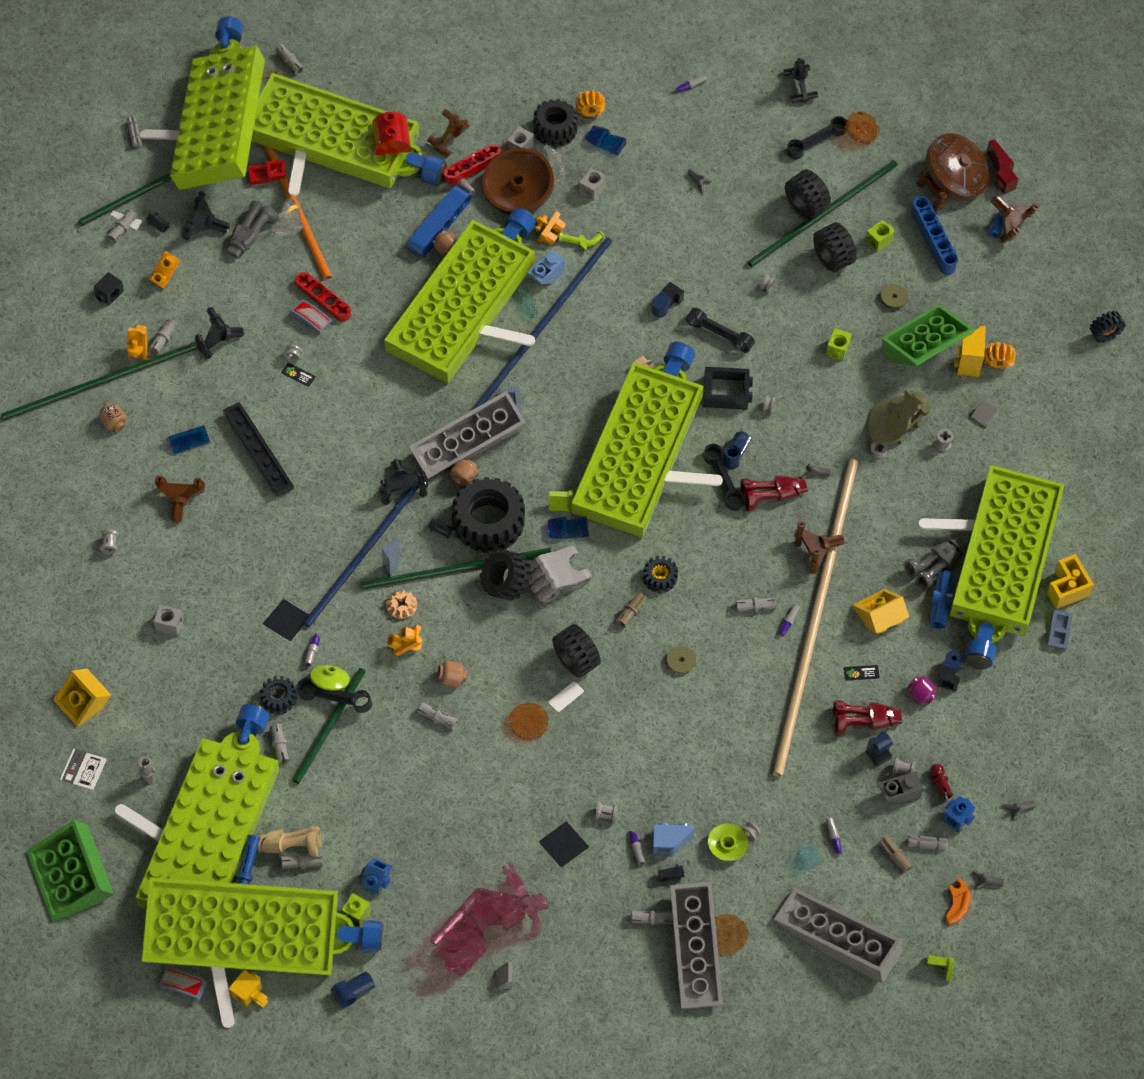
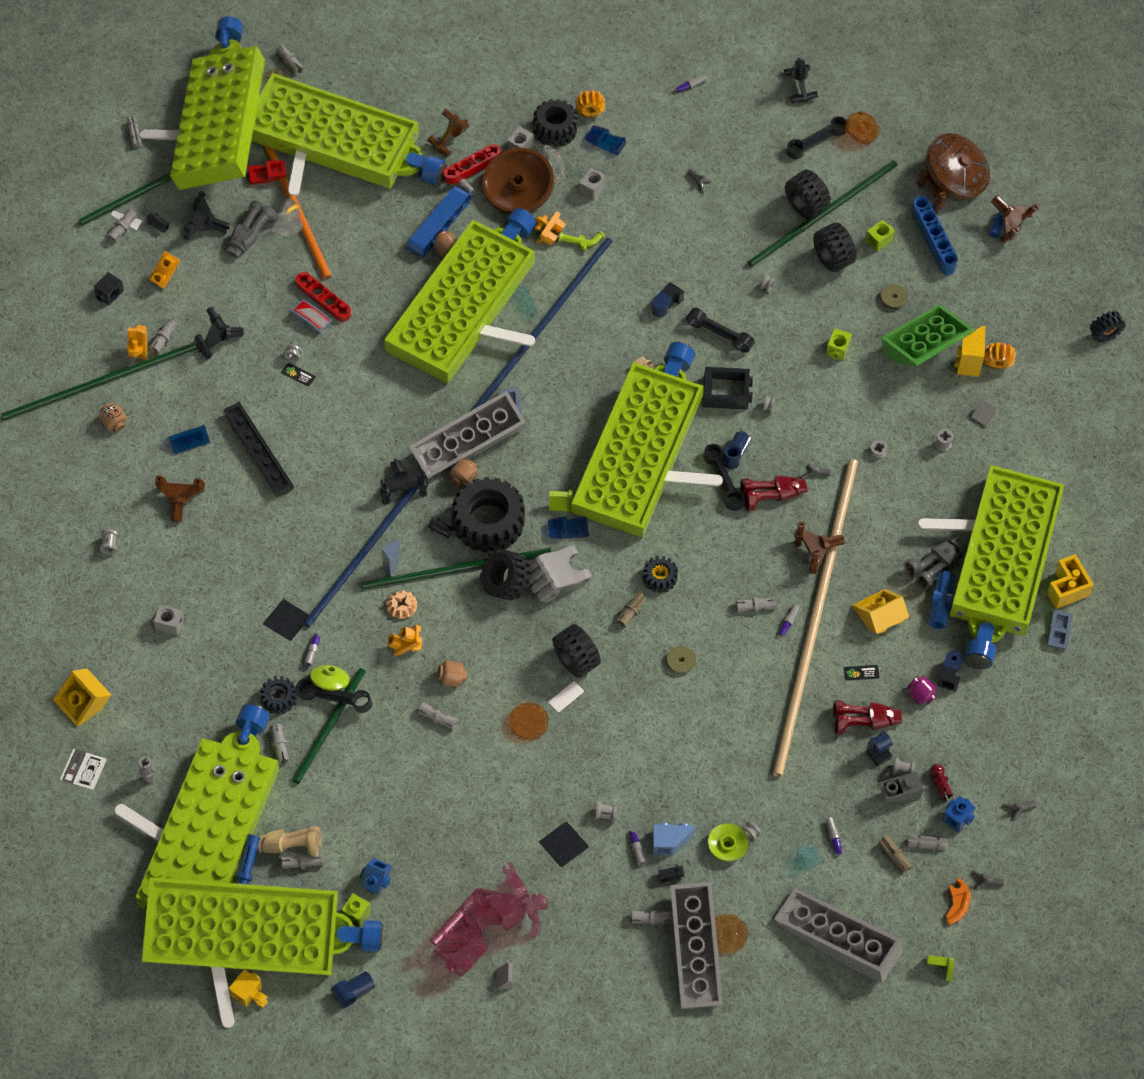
bright green slope [26,820,114,921] -> none
slope [158,967,208,1000] -> none
red brick [372,112,411,155] -> none
medium blue slope [527,250,565,284] -> none
olive animal [868,391,930,444] -> none
dark red slope [986,139,1019,195] -> none

